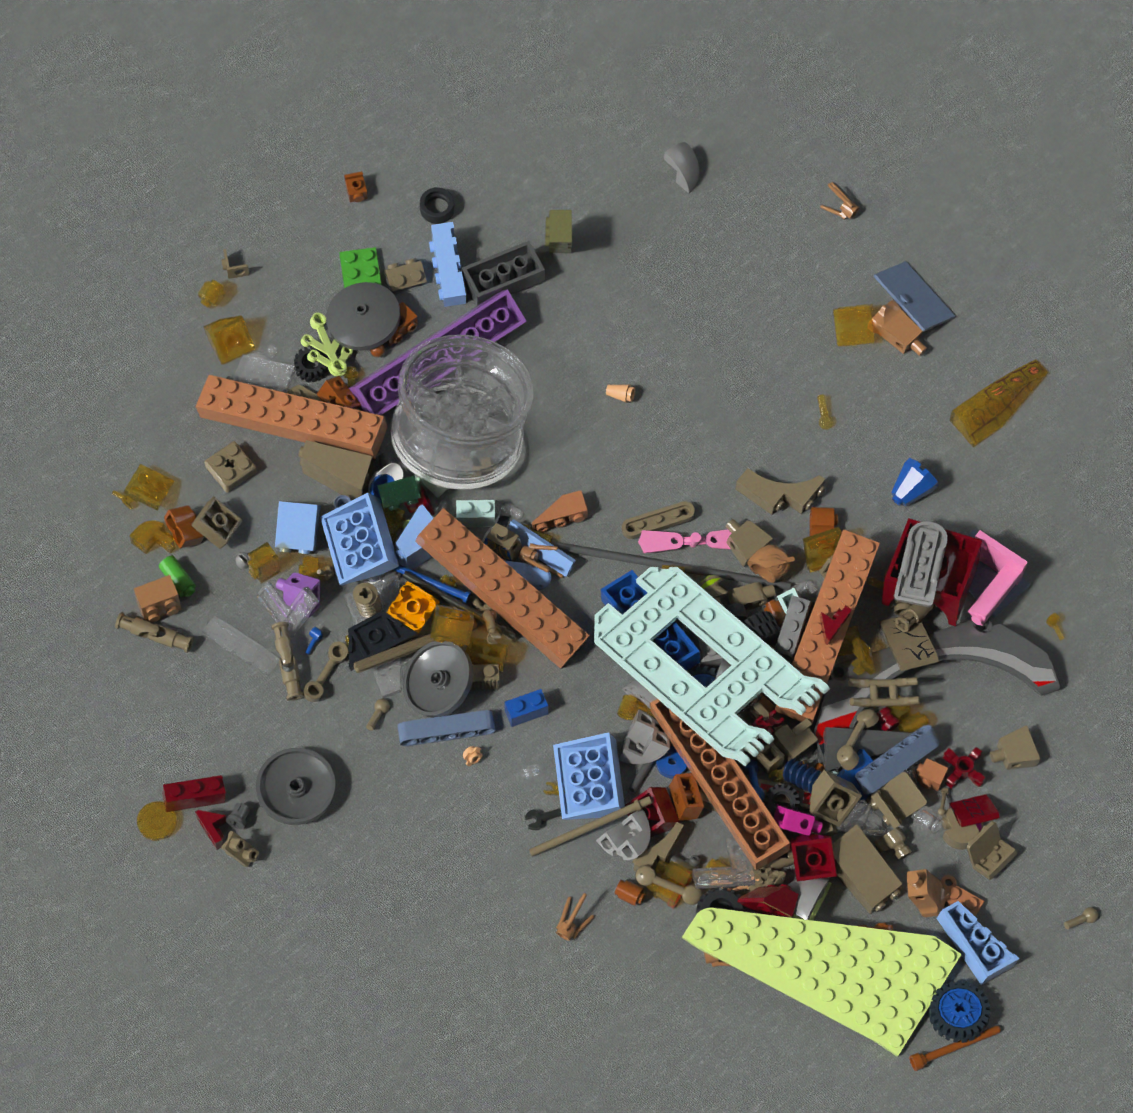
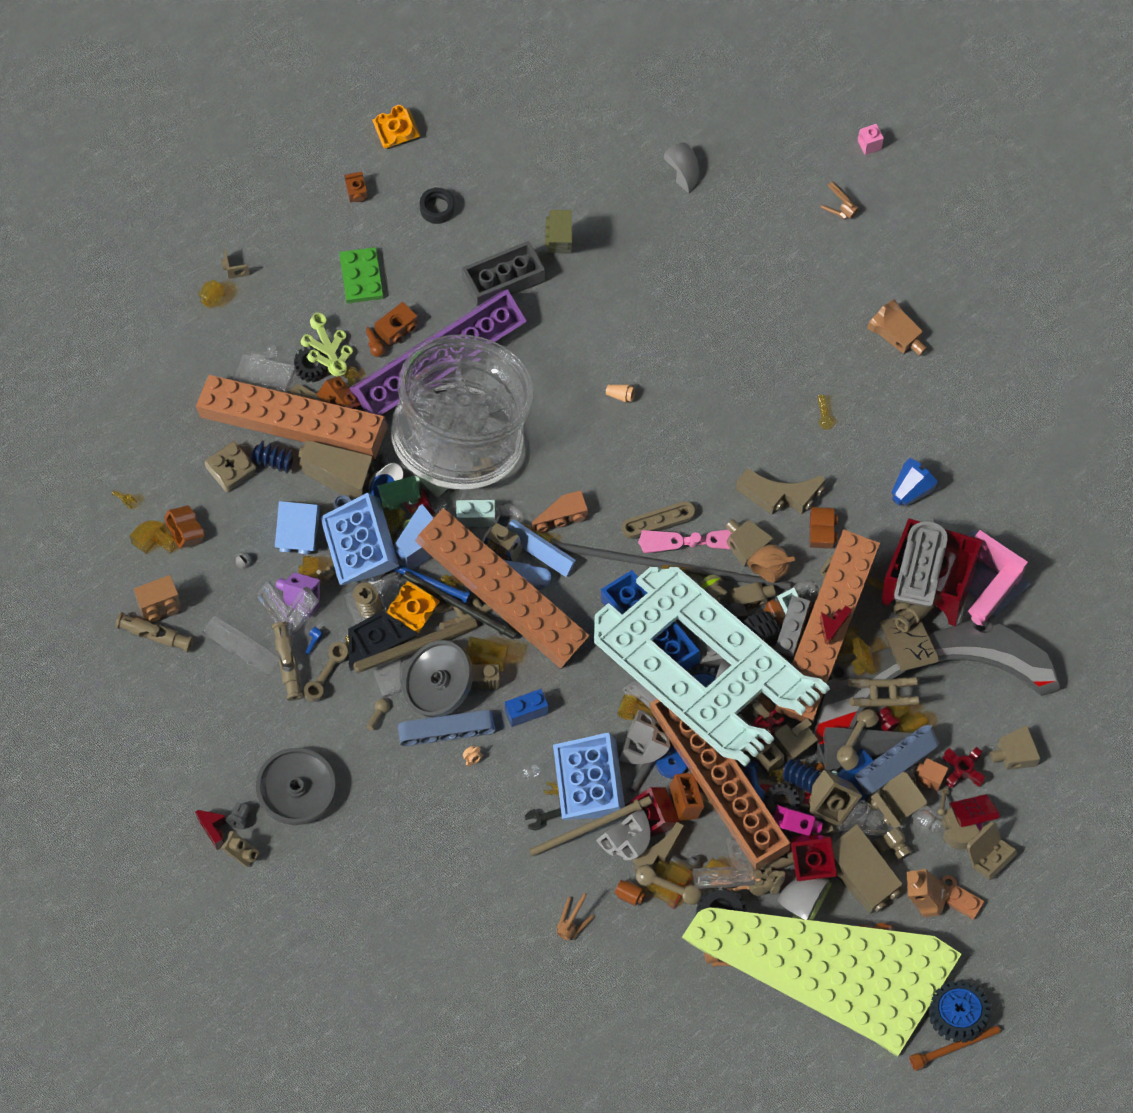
clear yellow plate [123,464,174,511] -> none
clear yellow tile [137,801,177,841] -> none
bright green brick [158,555,196,597] -> none
dark red brick [162,775,226,812] -> none
dark tan brick [192,496,242,549] -> none
clear yellow slope [203,315,256,365] -> none
clear yellow brick [247,542,280,583] -> none
dark grey dish [326,282,401,350] -> none
dark tan bracket [384,258,427,292] -> none
light blue wedge [429,222,466,307] -> none
clear yellow brick [430,604,474,647] -> none
dark tan arm [482,610,501,644] -> none
medium nougat plant [519,543,563,578] -> none
dark red slope [737,884,799,917] -> none
clear yellow plate [803,527,842,573] -> none
clear yellow bracket [833,304,875,346] -> none
sand blue container [874,261,956,332] -> none
light blue wedge [936,901,1020,985] -> none
clear yellow wedge [950,359,1048,447] -> none
clear yellow hand [1046,613,1064,641] -> none
dark tan bar [1064,907,1098,929] -> none
none -> dark blue piece [251,440,293,474]
none -> light orange slope [372,105,421,149]
none -> bright pink brick [858,124,884,155]

